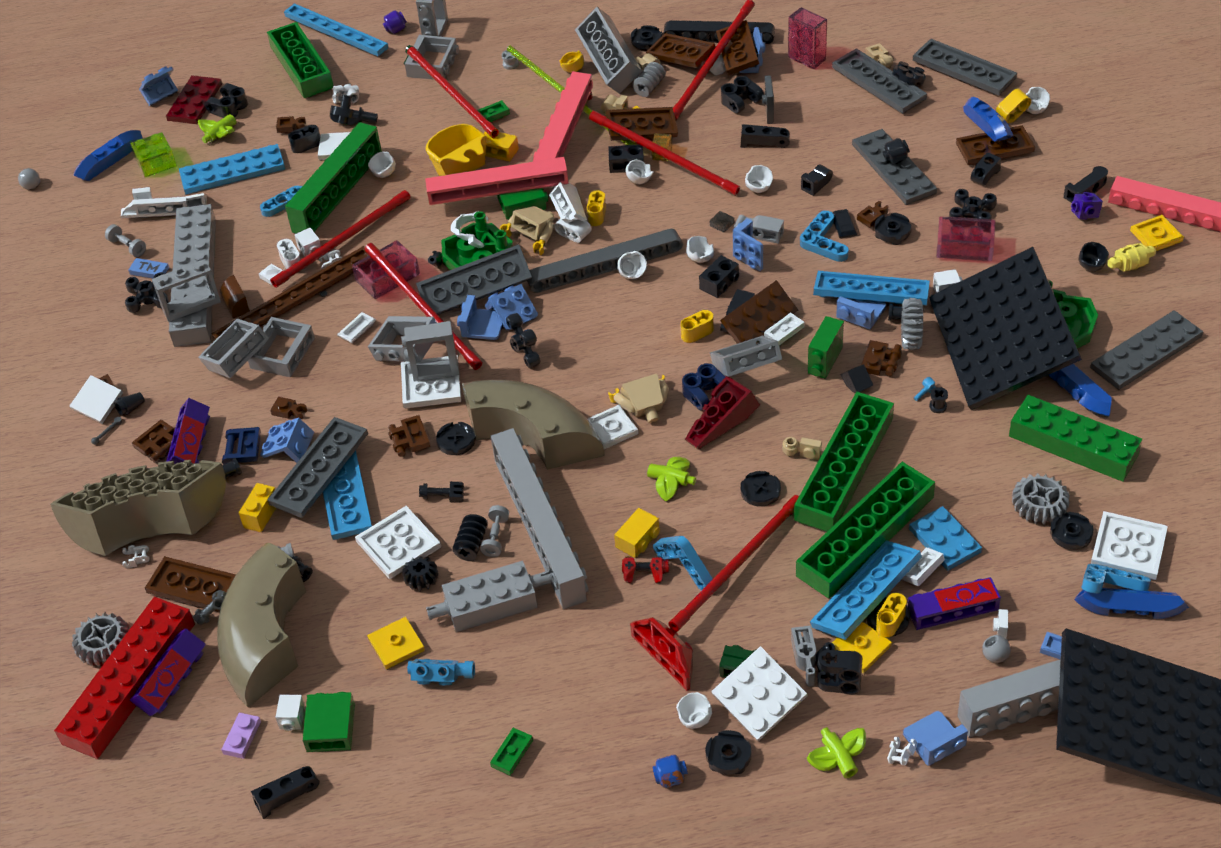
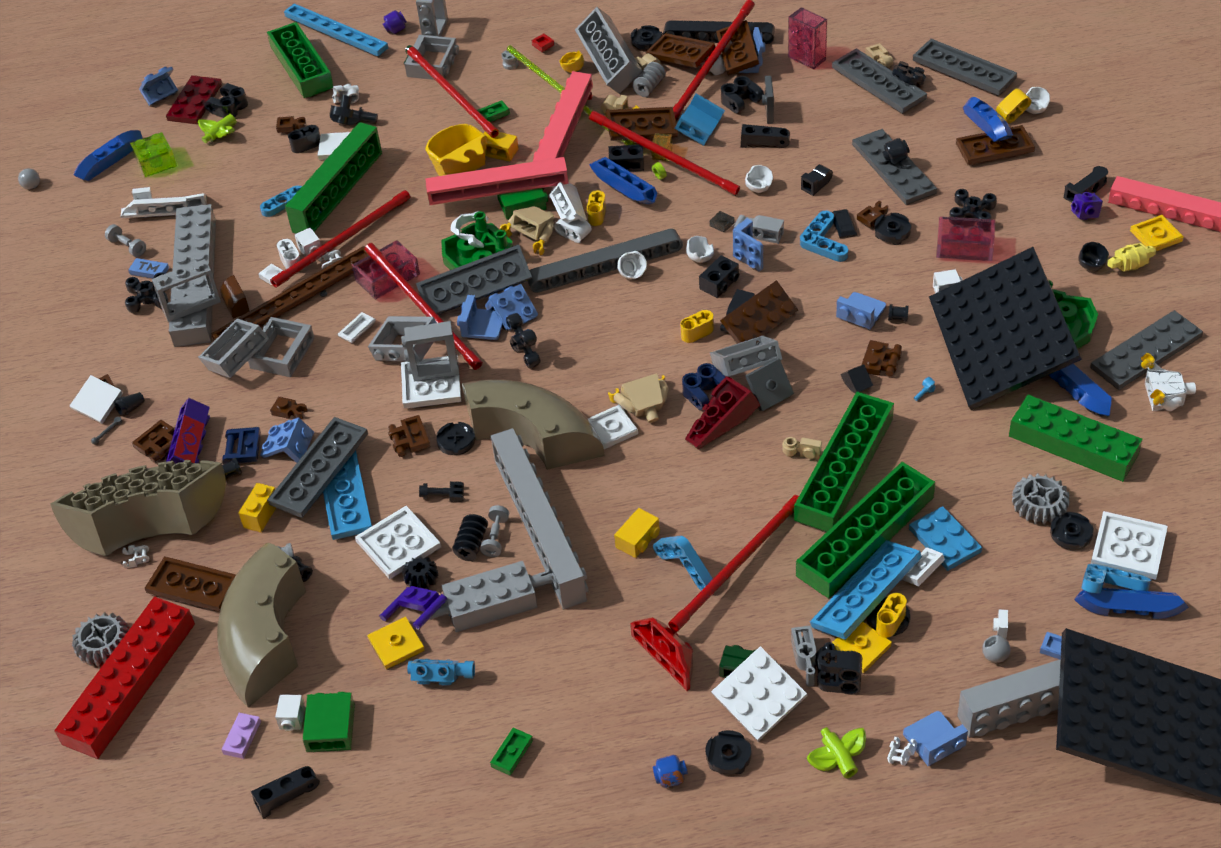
brick [129,629,206,716] -> none
dark azure plate [179,144,285,195] -> none
dark grey bar [193,590,226,625] -> none
white hair [368,152,396,178] -> none
black arm [428,251,443,267] -> none
red piece [622,556,669,583] -> none
white hair [626,159,653,185] -> none
lime plant [647,457,696,502] -> none
white hair [676,692,712,729] -> none
black tile [740,471,781,507] -> none
white plate [764,313,804,346] -> none
green brick [808,316,844,379] -> none
dark azure plate [813,271,930,305] -> none
light grey gear [901,298,923,350] -> none
dark purple brick [908,577,1001,630] -> none
black bush [929,387,948,413] -> none
black leg [970,152,1001,186] -> none
none -> dark purple plate [379,586,447,630]
none -> red plate [531,33,554,52]
none -> blue brick [589,157,658,204]
none -> lime tile [652,162,667,180]
none -> dark azure panel [675,93,725,146]
none -> dark grey plate [745,358,794,411]
none -> white torso [1141,353,1196,412]

